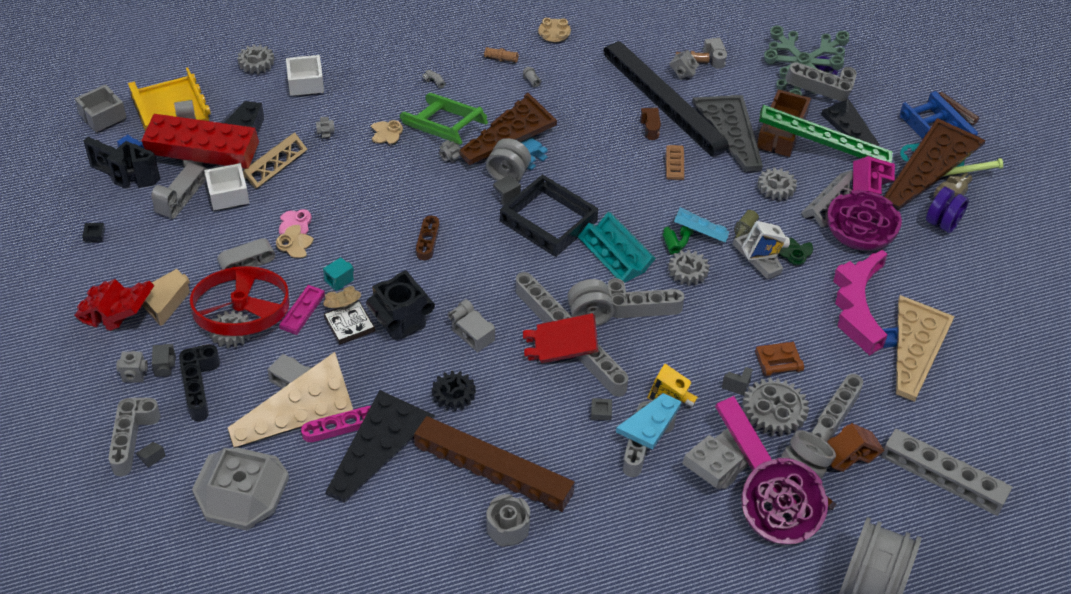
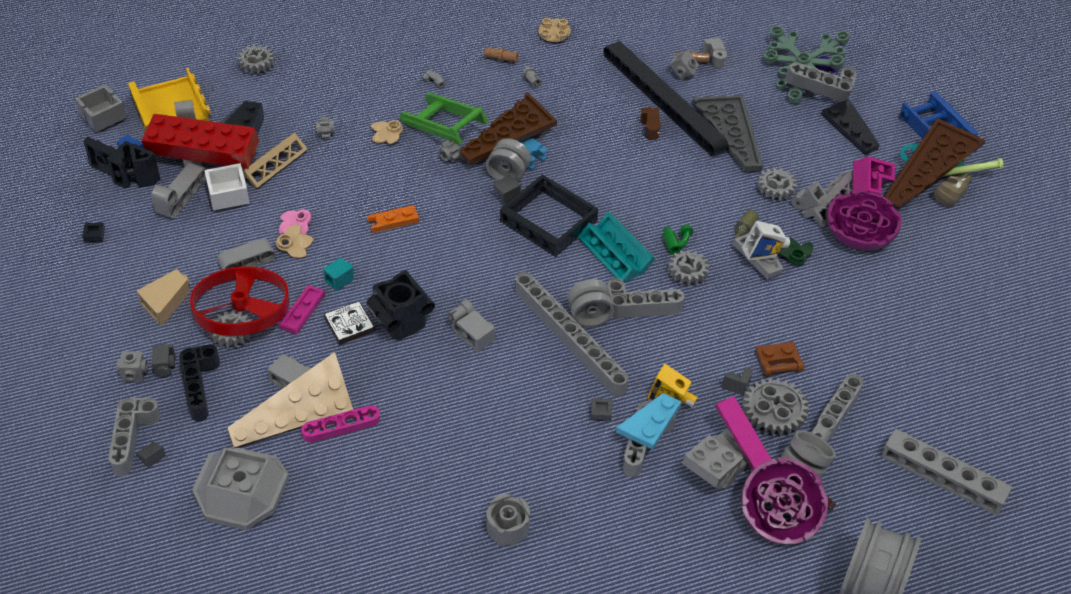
red piece [74,279,155,331] -> none
white piece [286,55,324,96] -> none
tan dish [323,286,361,308] -> none
black wing [325,390,435,503] -> none
reddish brown brick [414,416,575,512] -> none
reddish brown beam [416,215,440,261] -> none
black gear [432,370,476,411] -> none
red tile [523,313,599,363] -> none
medium nougat slope [665,145,684,180] -> none
medium azure wing [674,207,729,243] -> none
reddish brown piece [757,89,811,157] -> none
green plate [759,105,893,163] -> none
dark orange brick [827,423,885,472] -> none
dark pink arch [833,250,887,356] -> none
blue tile [883,327,898,348] -> none
tan wing [896,295,955,402] -> none
dark purple wheel [926,186,969,233] -> none
reddish brown axle [938,92,979,125] -> none
none -> orange hinge [367,205,419,233]
none -> light grey leg [791,181,828,210]

